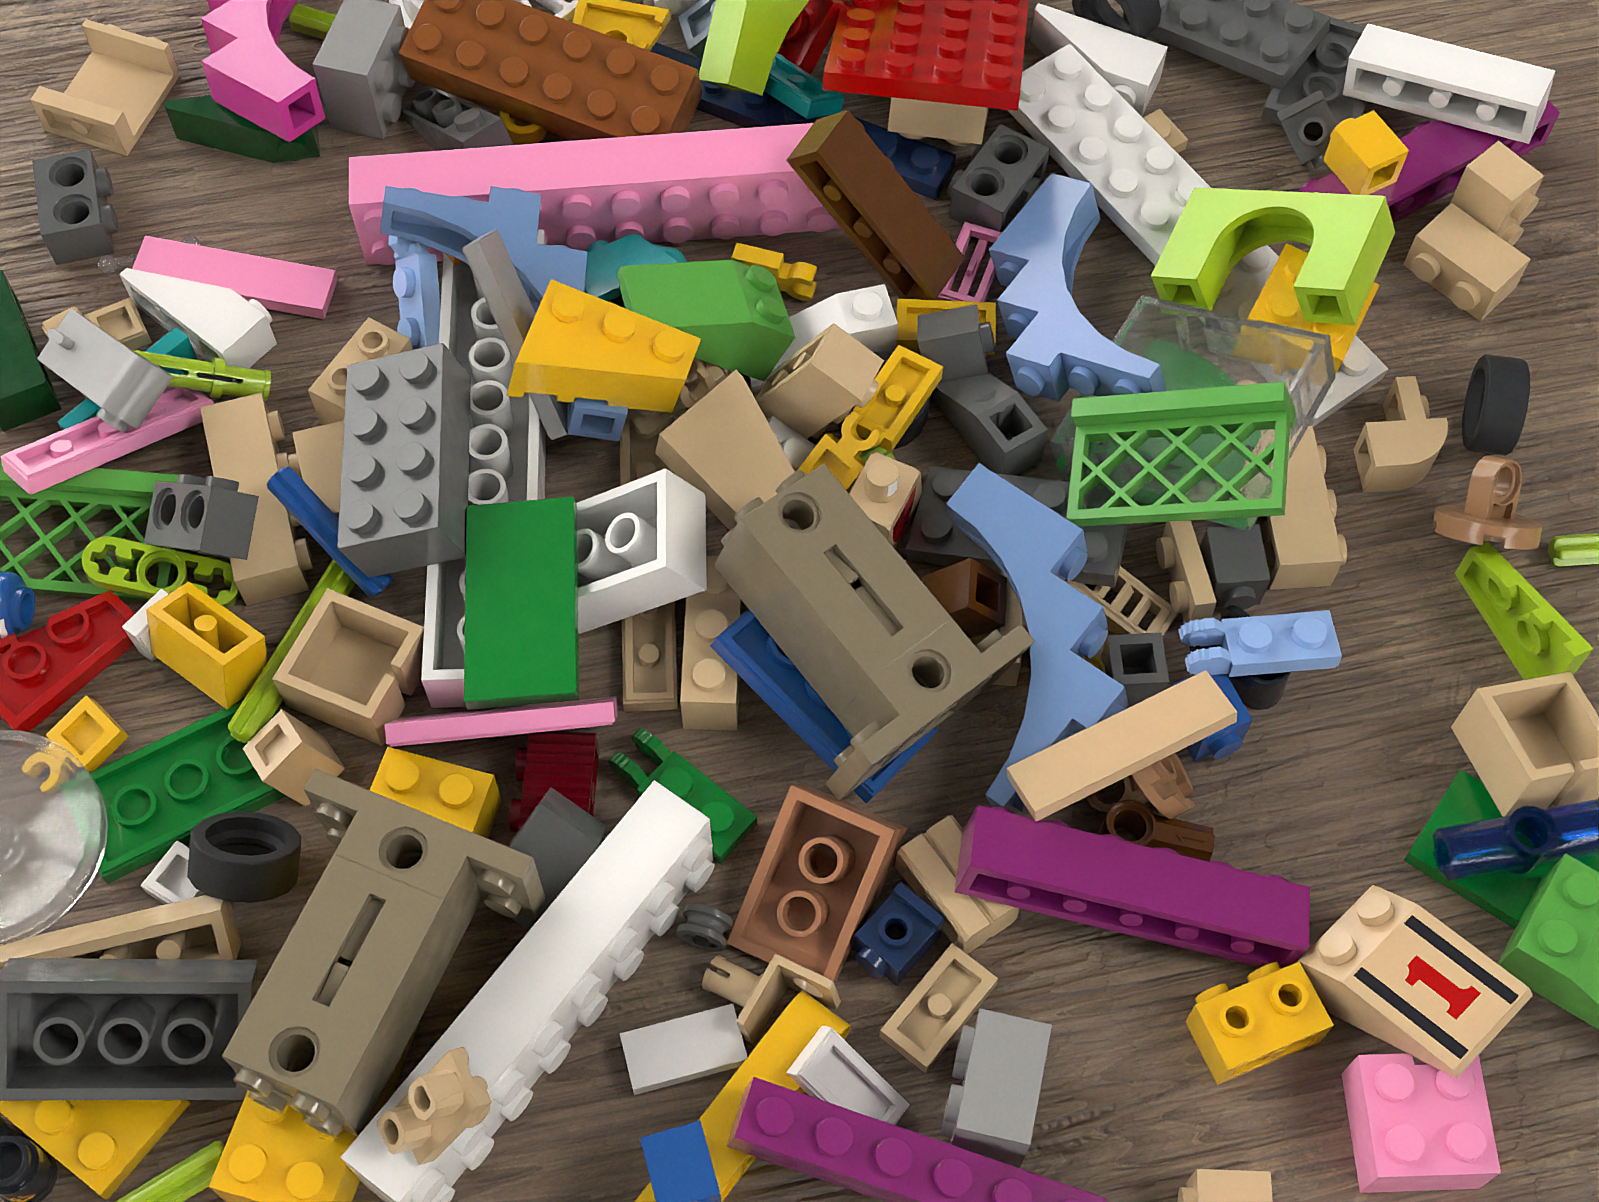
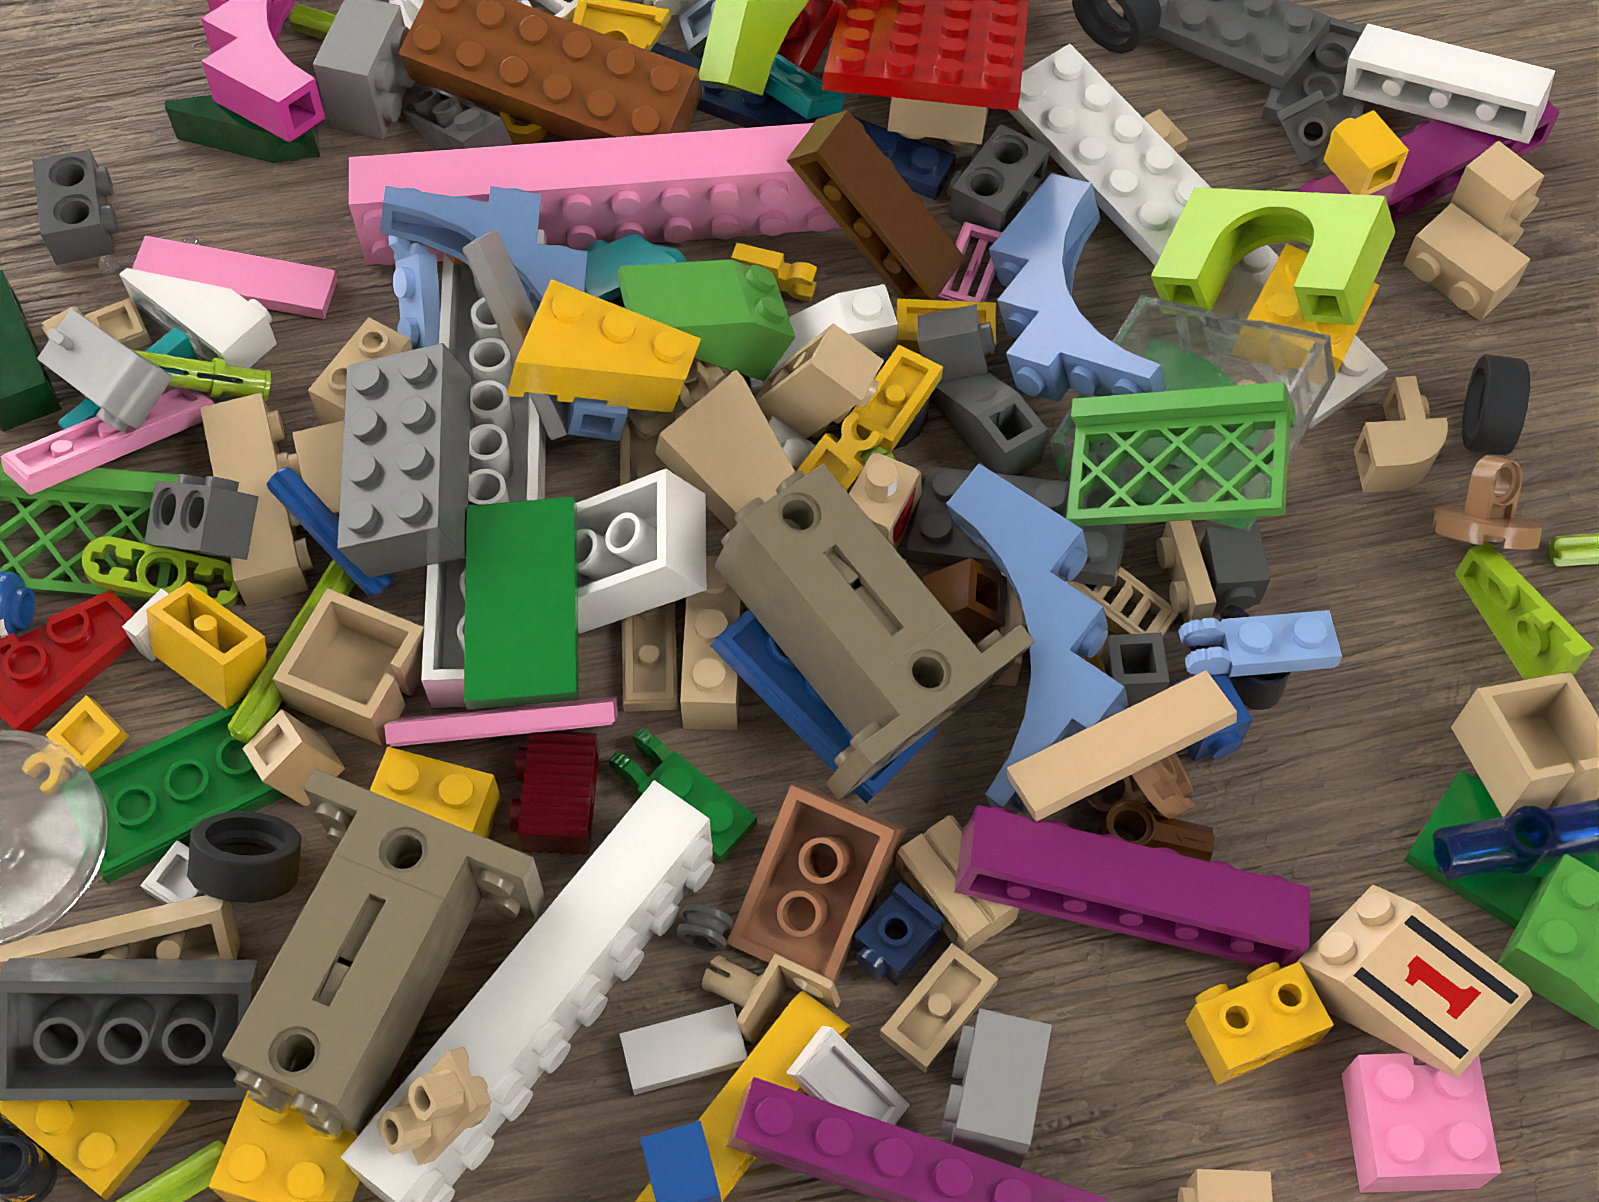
tan panel [30,19,180,156] -> none
dark grey brick [483,787,607,930] -> none
white slope [1030,3,1168,117] -> none
tan brick [1254,426,1347,590] -> none

